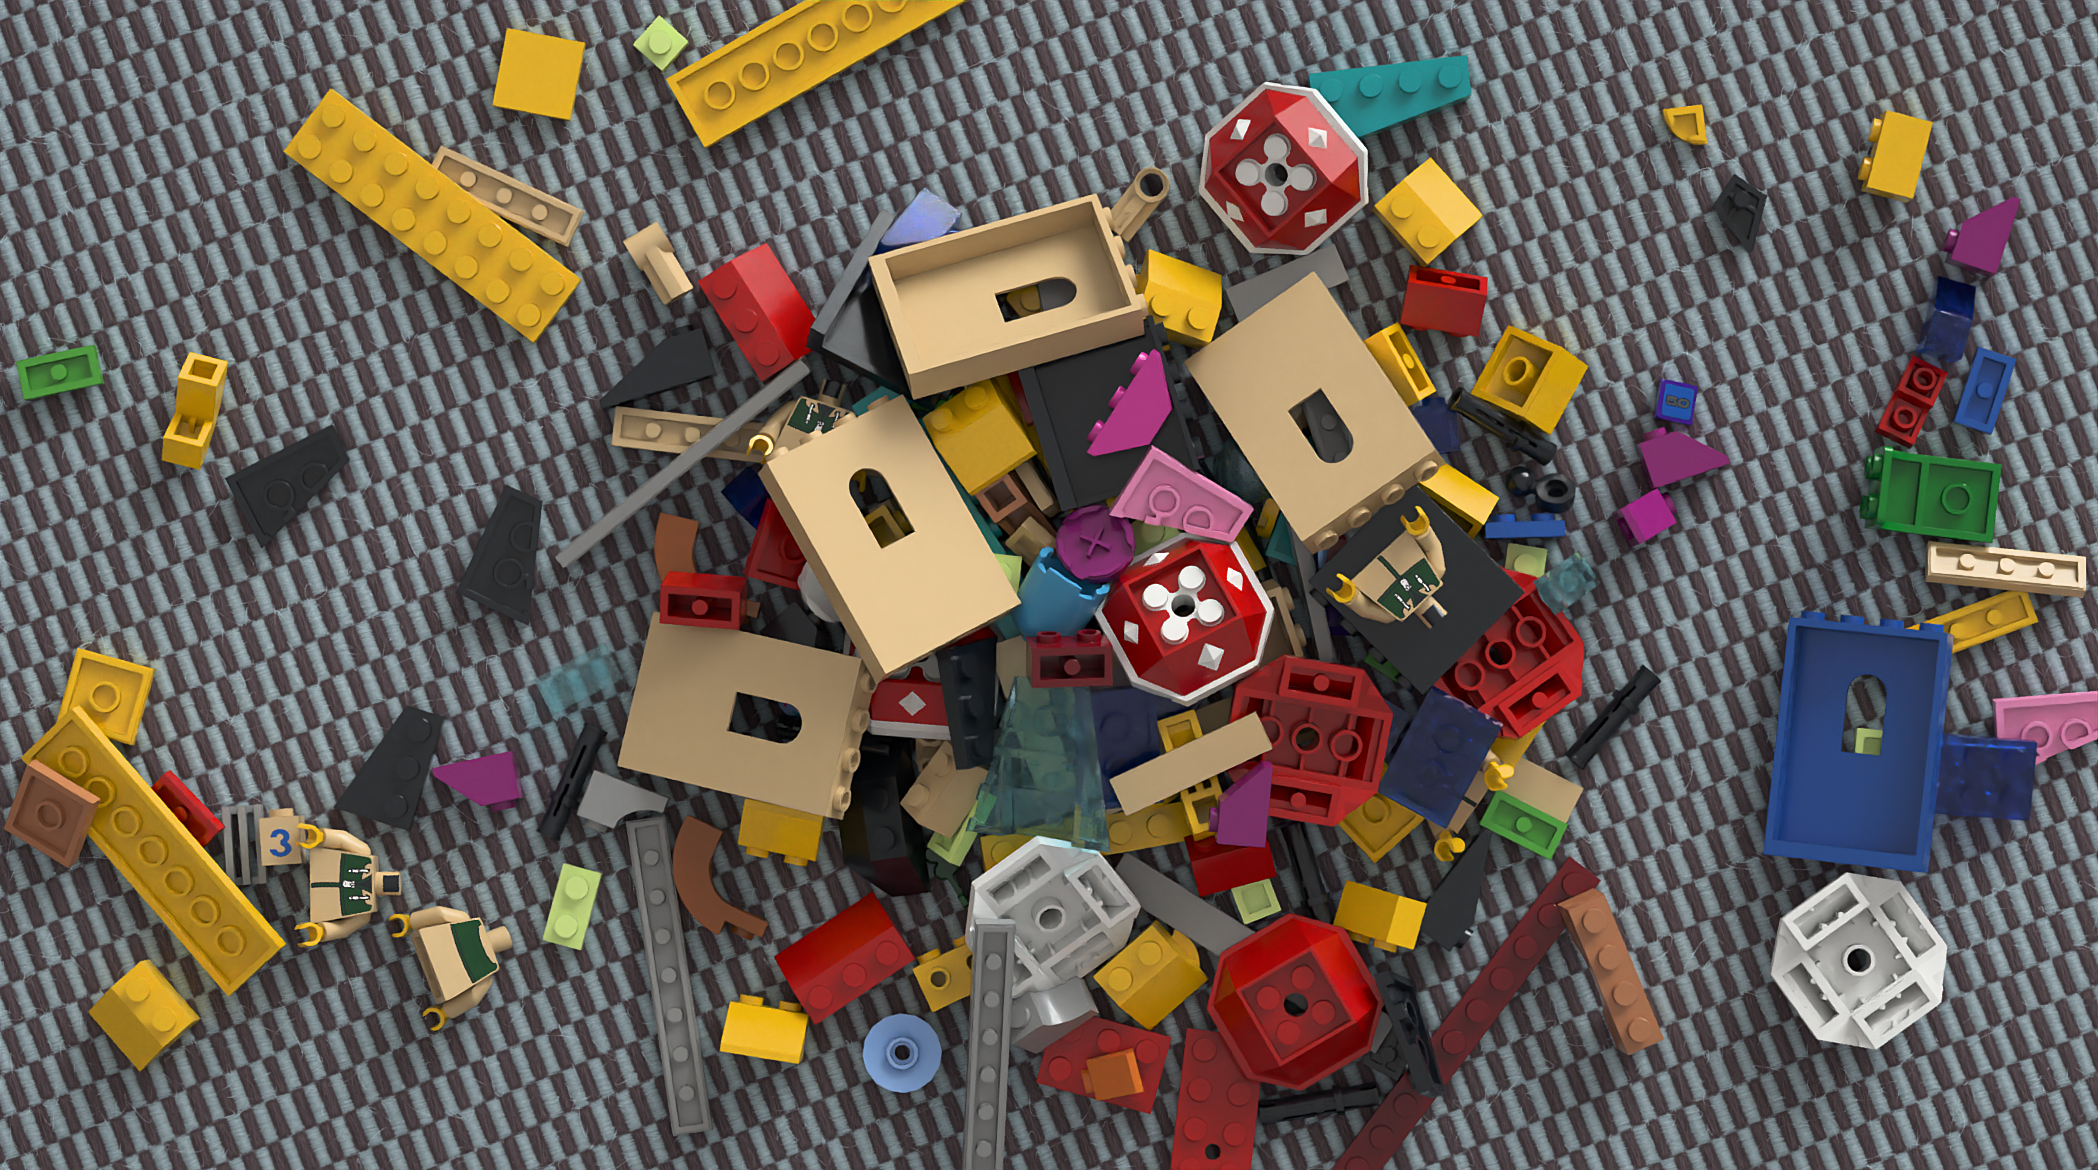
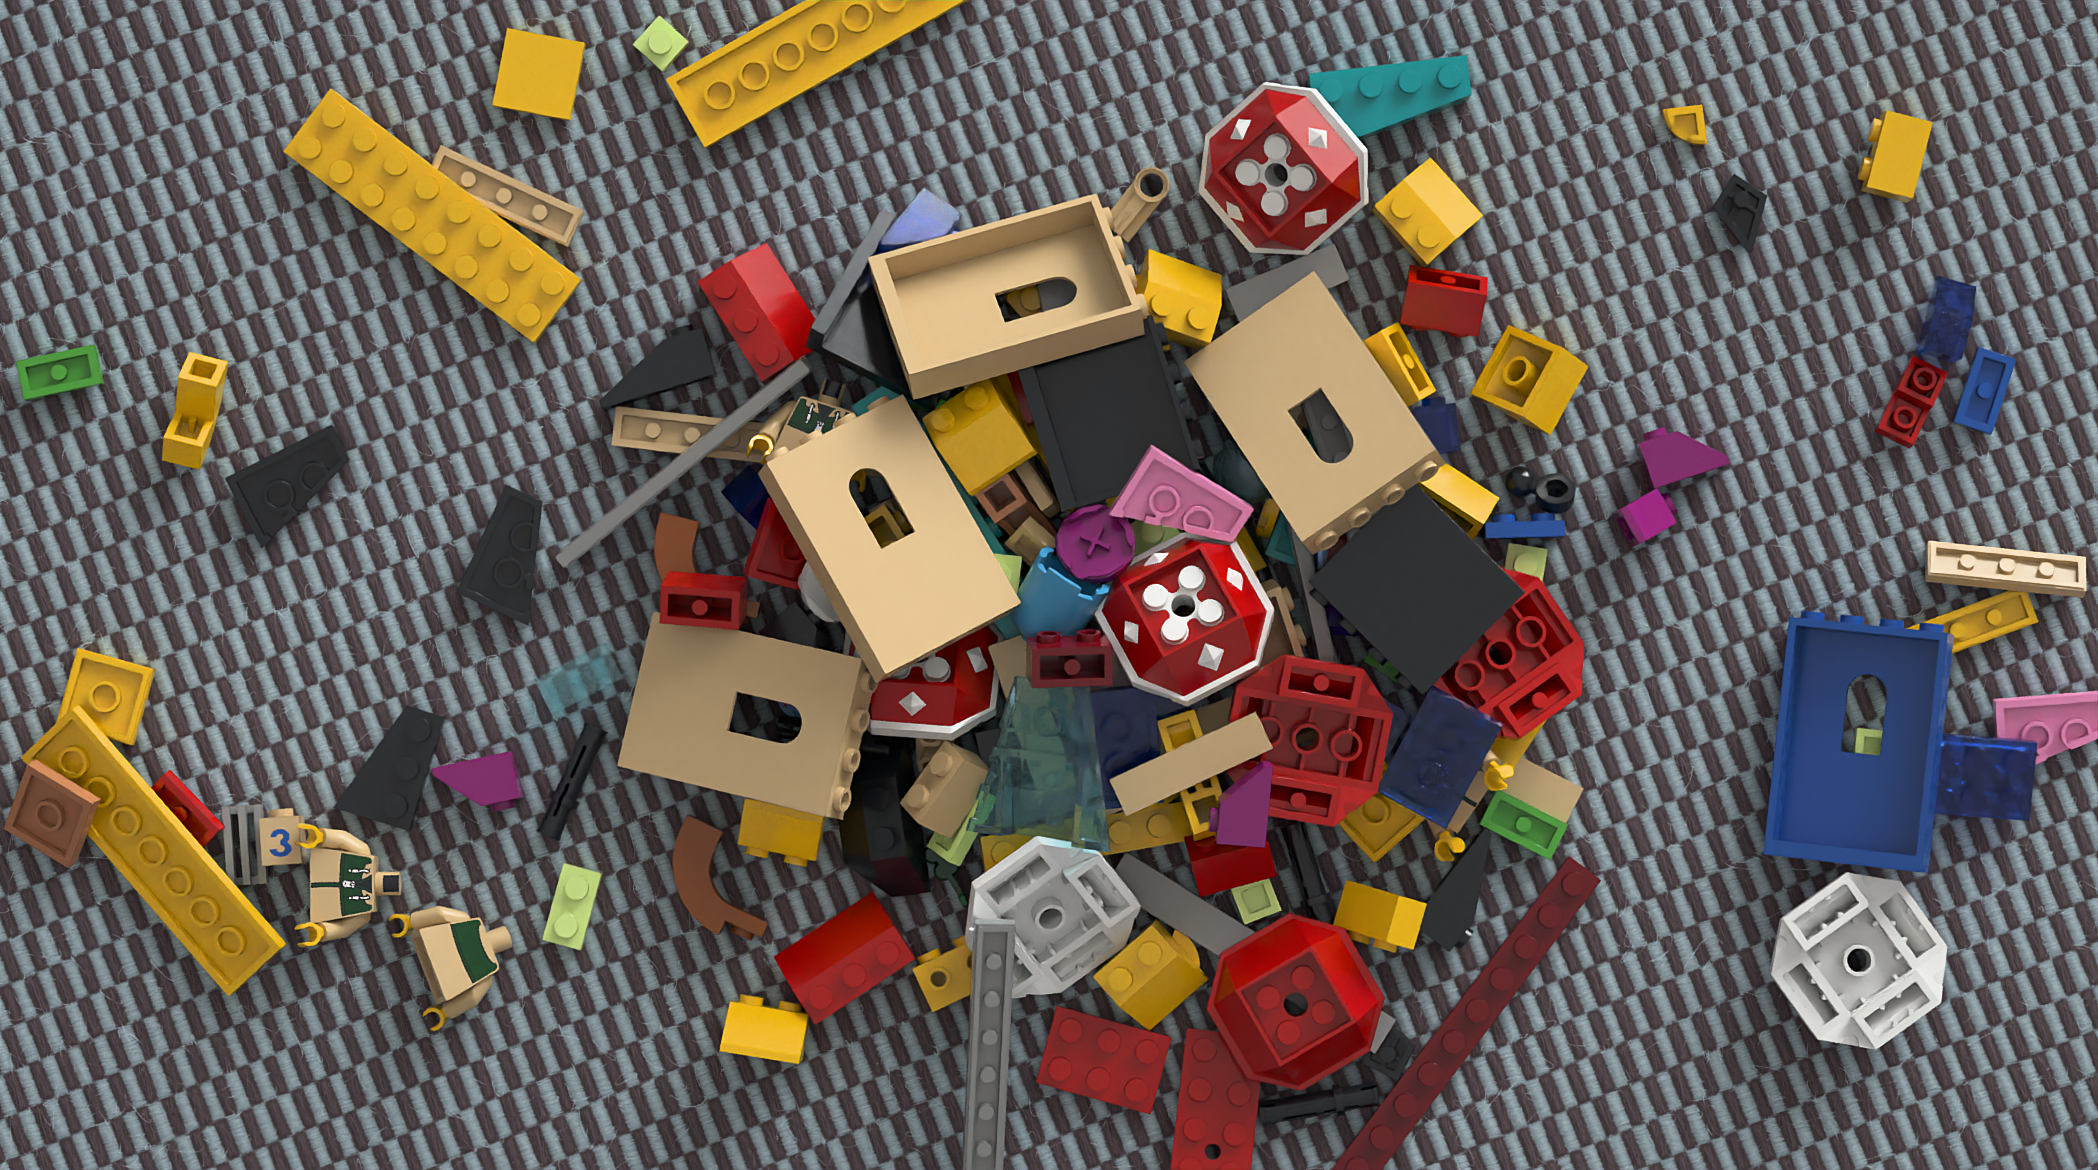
yellow slope [88,959,201,1072] -> none
light grey arch [577,770,671,833] -> none
tan piece [623,221,694,306] -> none
light grey tile [626,815,713,1136] -> none
light blue dish [862,1013,942,1093] -> none
black wing [936,636,997,770] -> none
light grey arch [1010,976,1099,1054] -> none
orange slope [1081,1048,1144,1101] -> none
dark pink slope [1086,348,1174,456] -> none
torso [1326,506,1447,629] -> none
black wing [1374,970,1446,1099] -> none
black pin [1447,387,1557,466] -> none
clear light blue plate [1533,551,1601,615] -> none
nougat arch [1557,888,1664,1055] -> none
black pin [1564,664,1662,770] -> none
slope [1652,379,1698,426] -> none
green bracket [1859,446,2002,543] -> none
magenta slope [1942,197,2021,278] -> none

